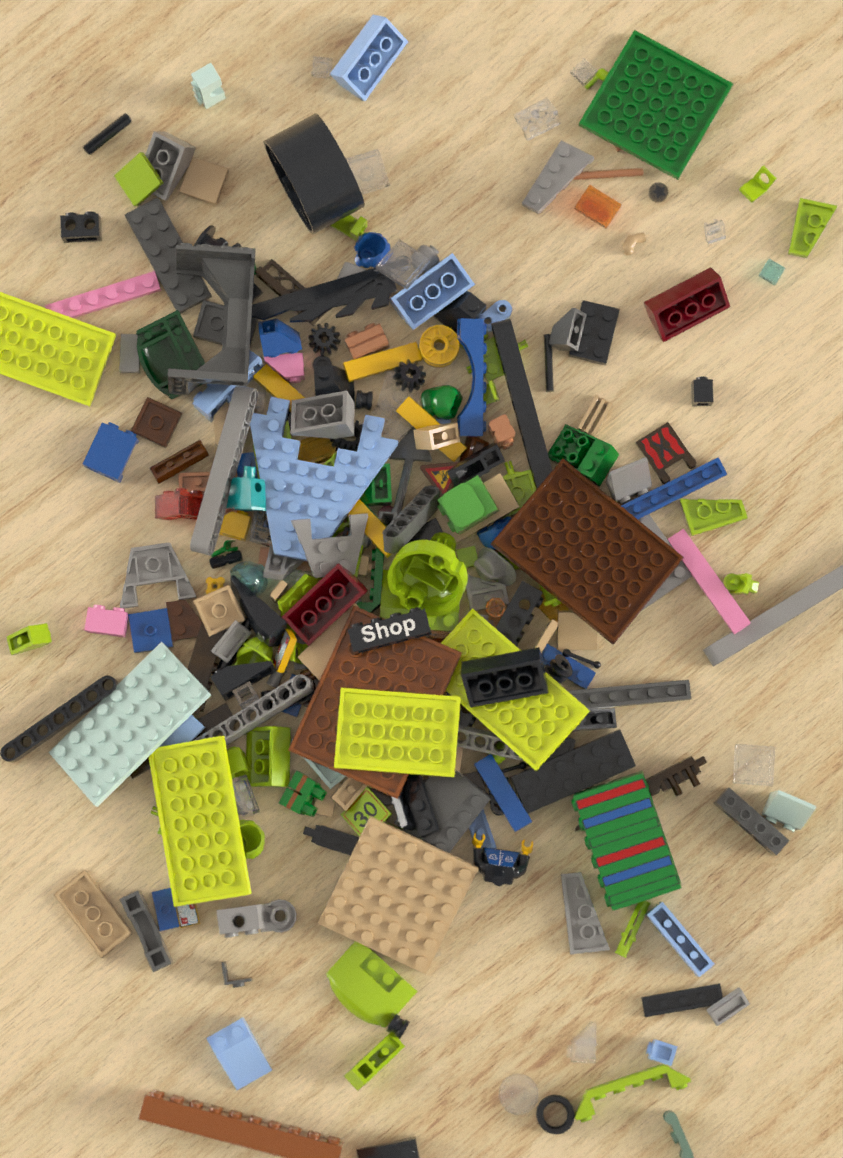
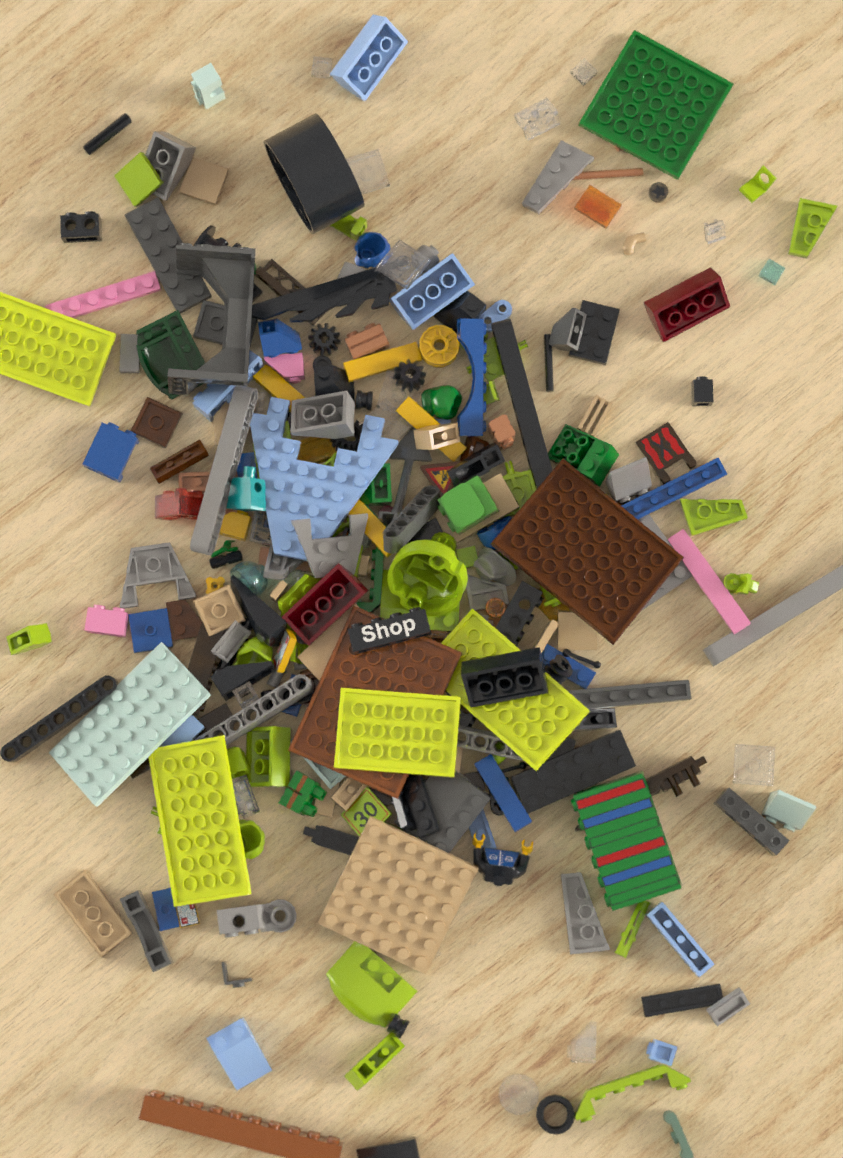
lime hand [584,68,609,90] -> none

